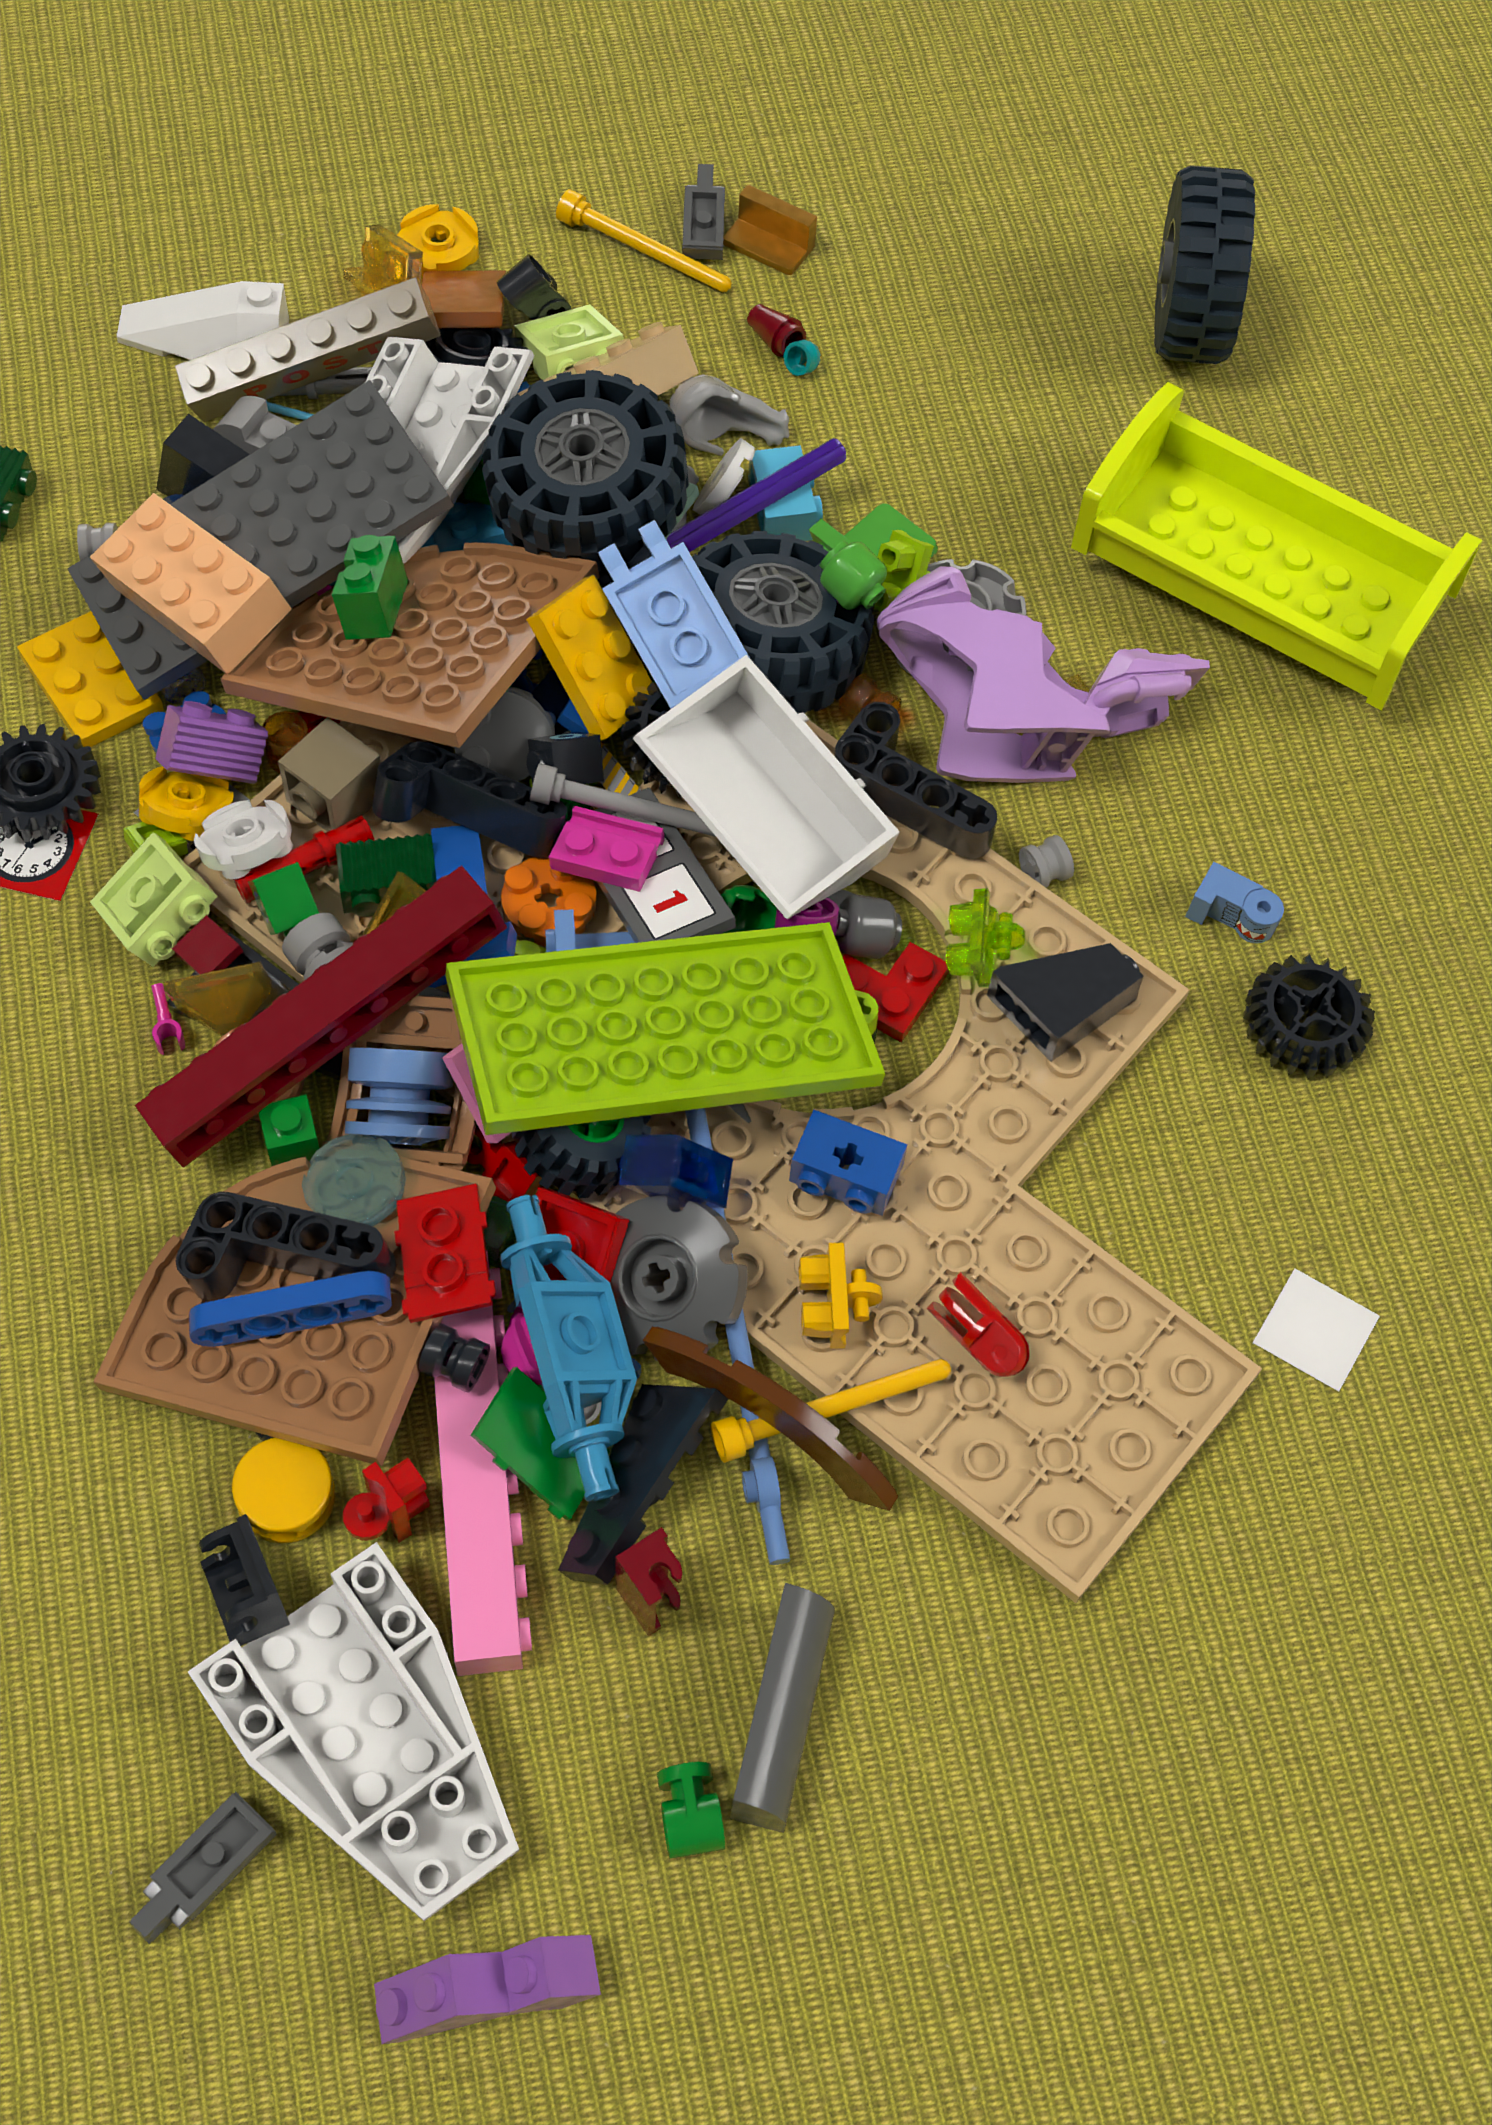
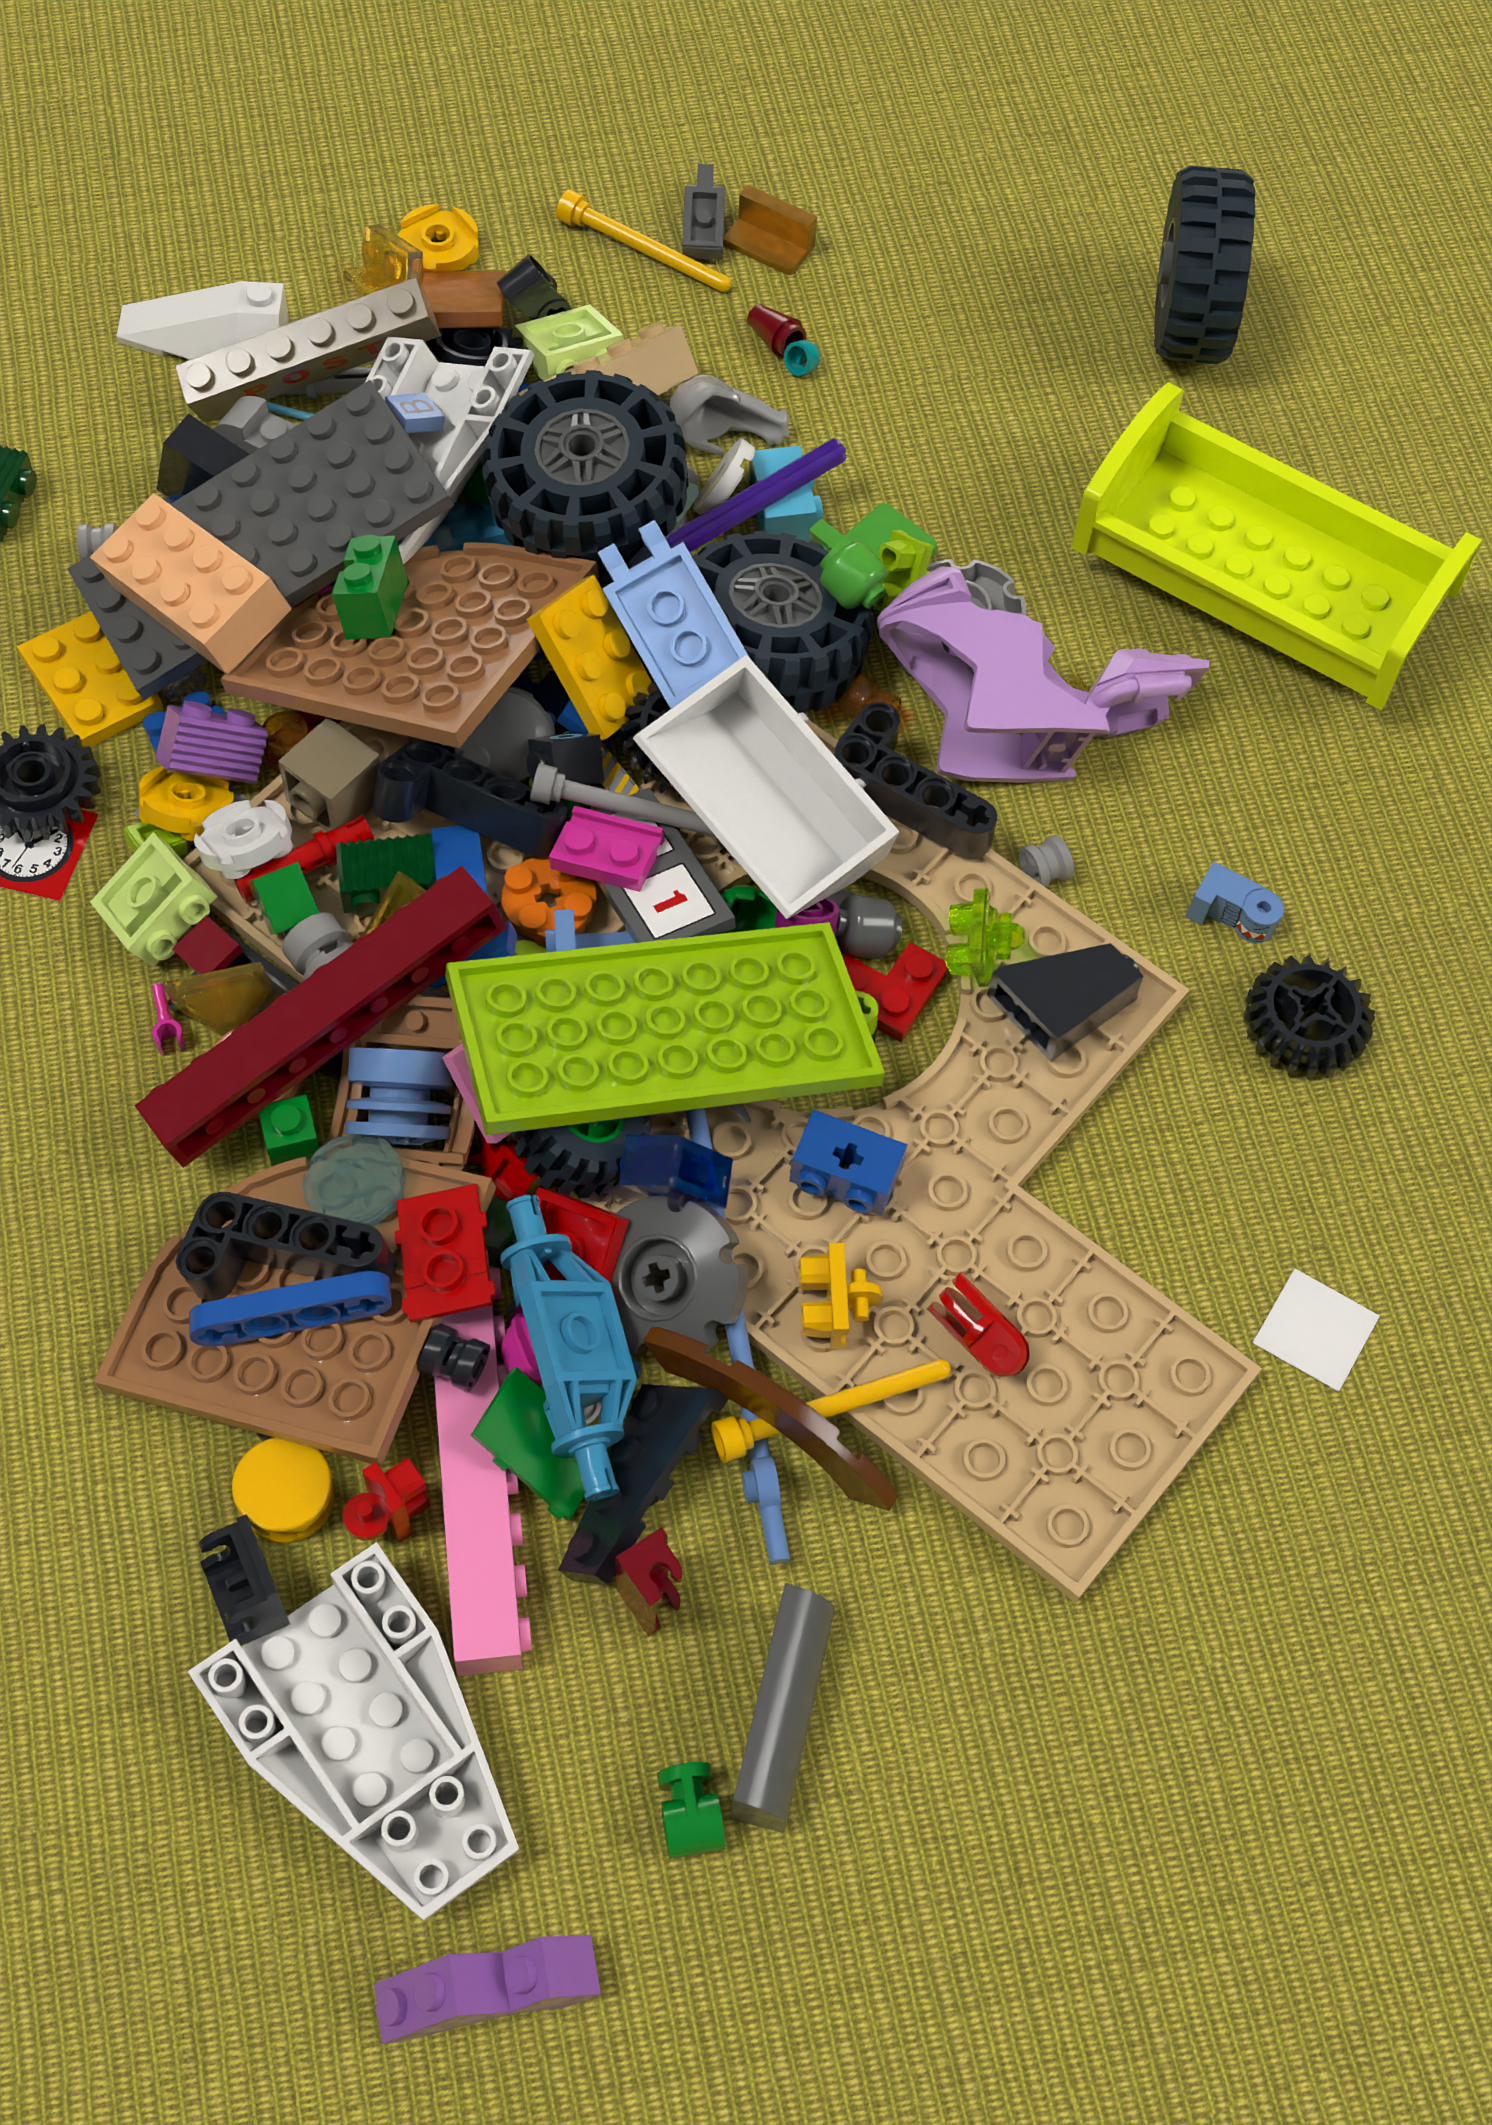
dark grey hinge [129,1792,277,1944] -> none
none -> medium blue tile [385,393,445,434]

